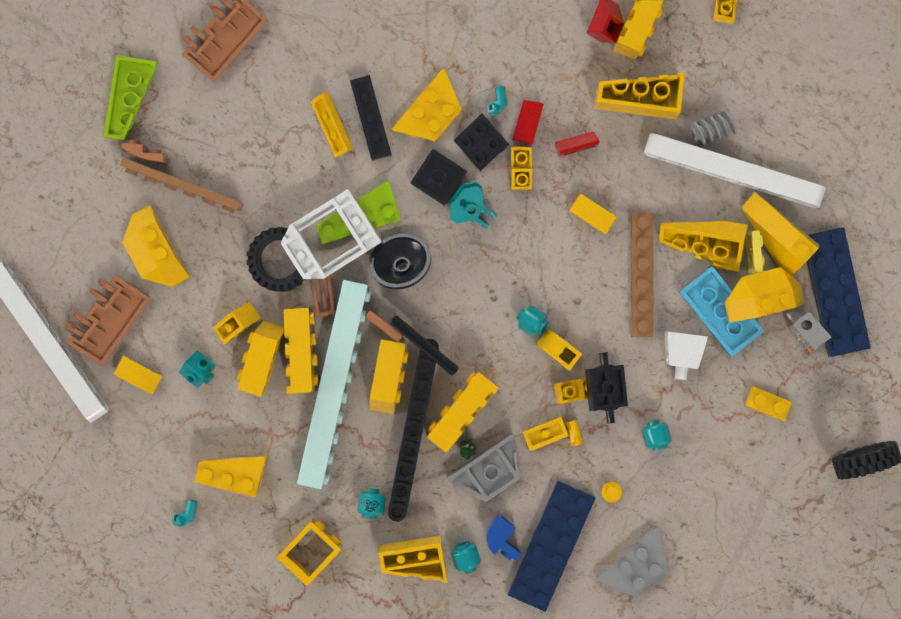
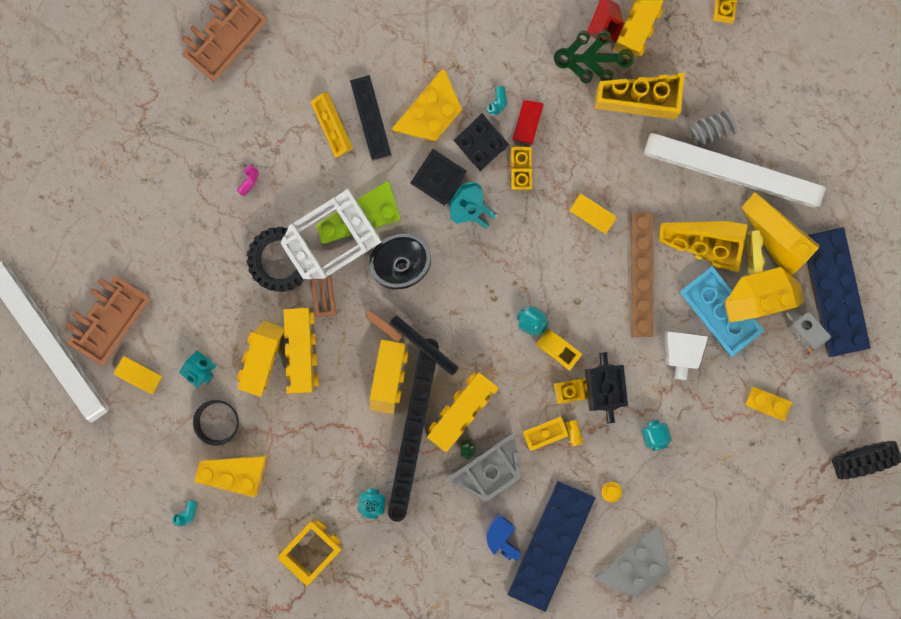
lime wing [103,55,159,141] -> none
medium nougat plate [120,158,243,213] -> none
nougat slope [122,140,168,164] -> none
yellow wedge [122,205,190,287] -> none
yellow slope [213,302,261,345] -> none
light aqua brick [297,280,372,489] -> none
yellow wedge [378,535,447,583] -> none
teal head [451,541,481,574] -> none
red slope [555,132,600,157] -> none
none -> black tyre [193,400,239,446]
none -> dark pink arm [237,165,259,196]
none -> dark green plant [554,30,634,84]

